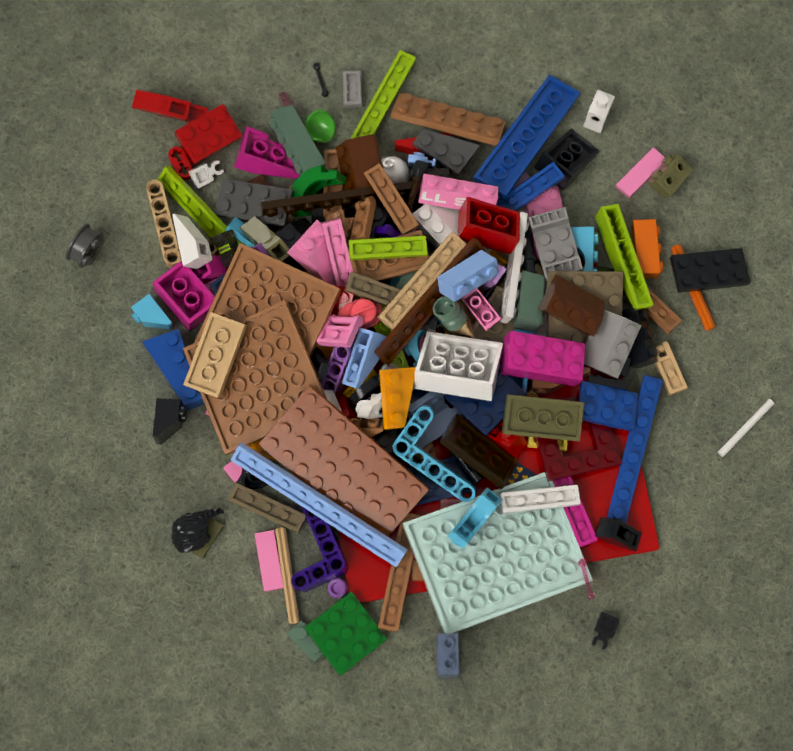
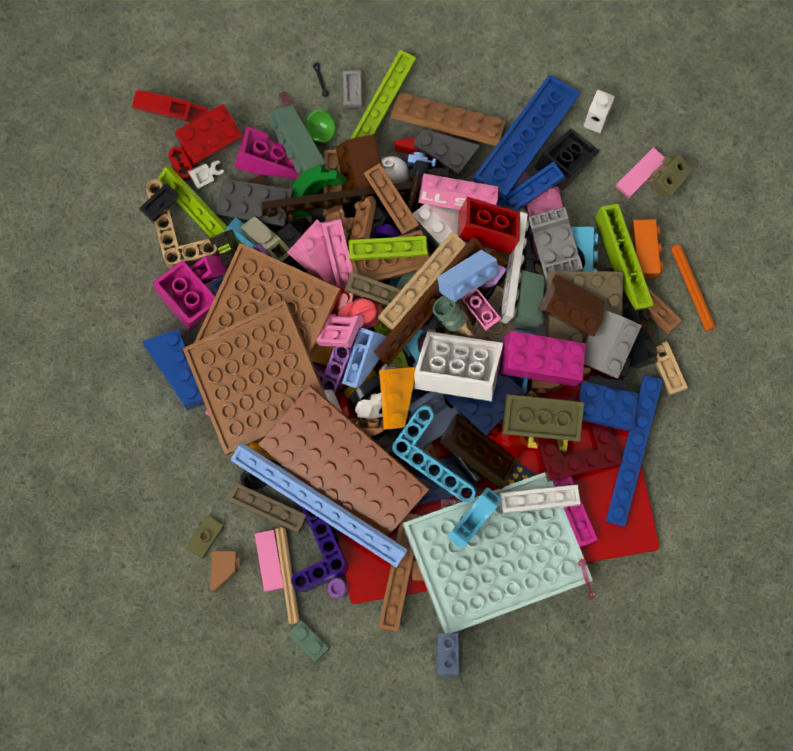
dark grey wheel [65,224,105,268] -> none
medium azure slope [131,294,174,330] -> none
black slope [152,398,187,445] -> none
black hair [171,508,224,553] -> none
white slope [172,214,212,269] -> none
tan plate [183,312,247,399] -> none
bright pink tile [223,461,243,484] -> none
green plate [304,591,387,676] -> none
black plate [311,346,330,381] -> none
black plate [592,612,620,650] -> none
black slope [595,517,641,551] -> none
black plate [670,248,751,293] -> none
white bar [717,399,774,457] -> none
none -> black plate [139,183,180,223]
none -> medium nougat slope [210,551,240,593]

